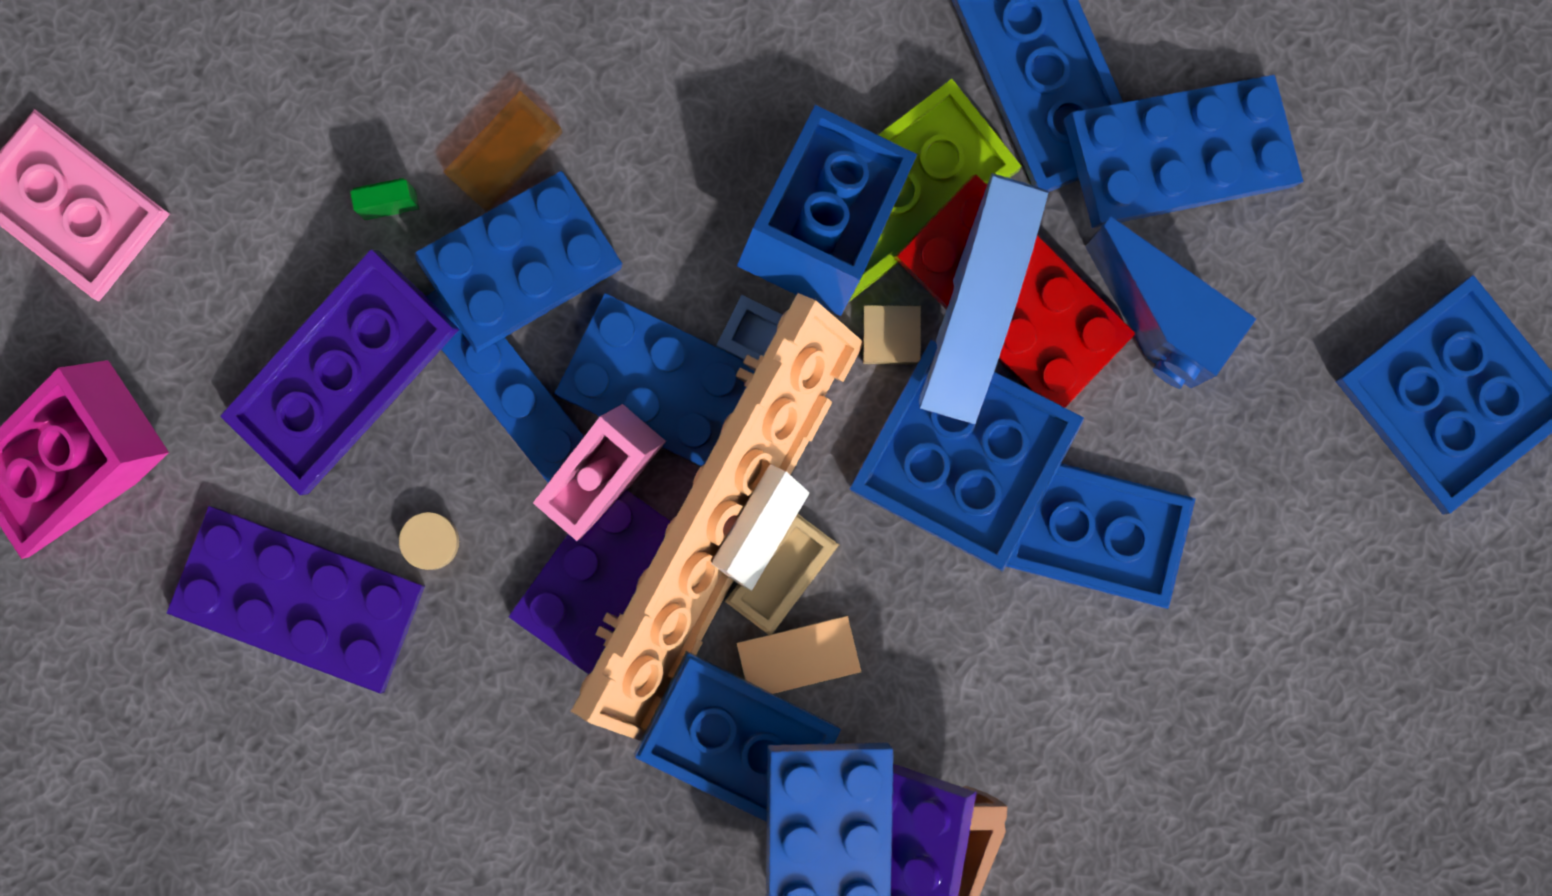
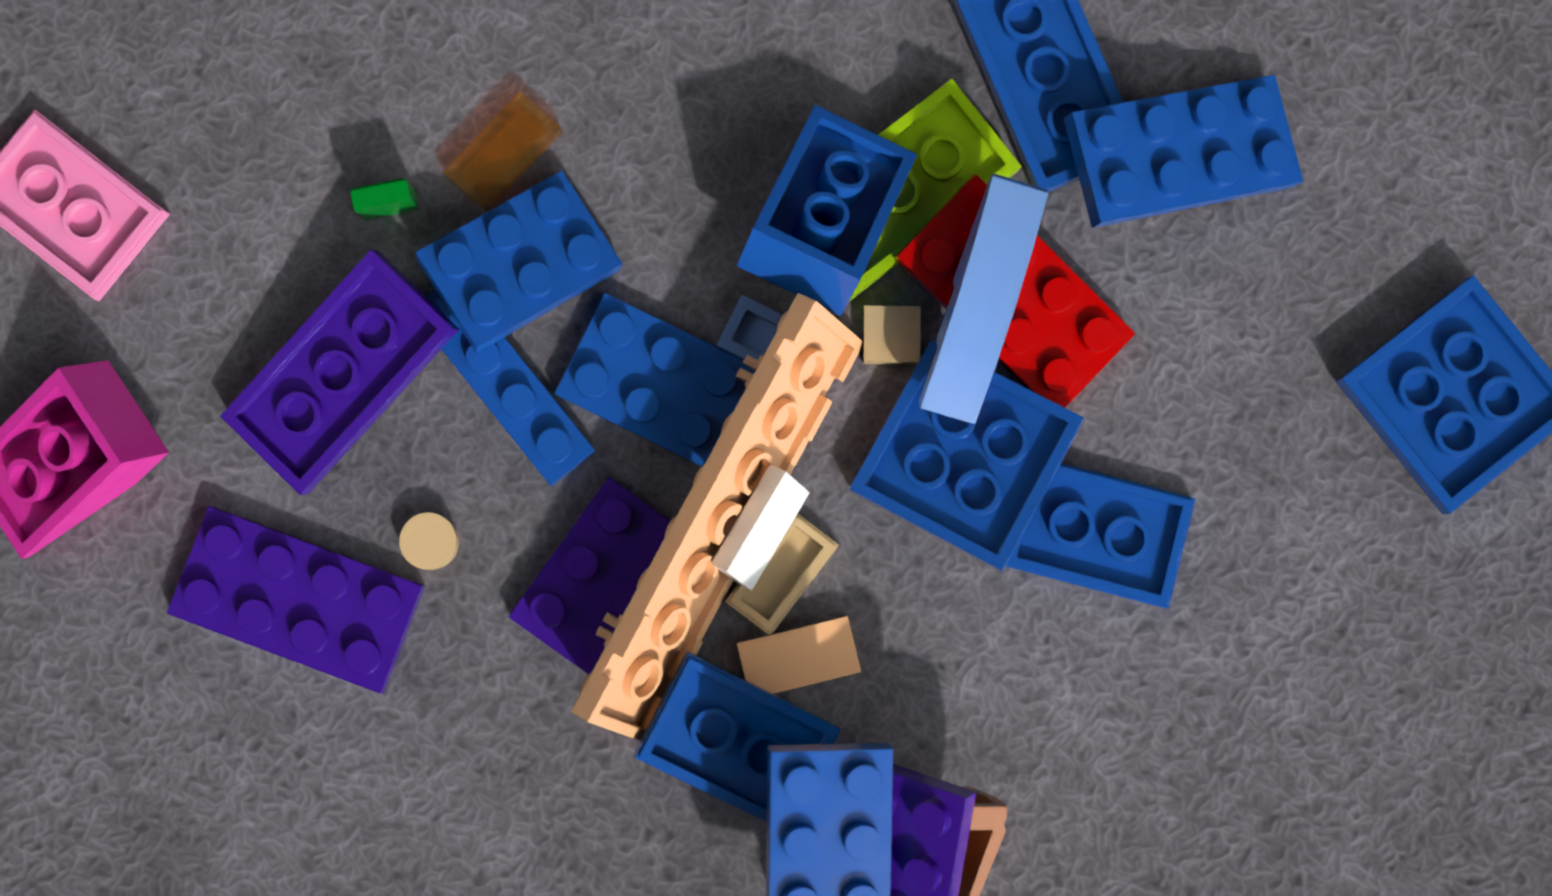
bright pink slope [533,404,666,541] -> none
blue slope [1085,216,1257,389] -> none

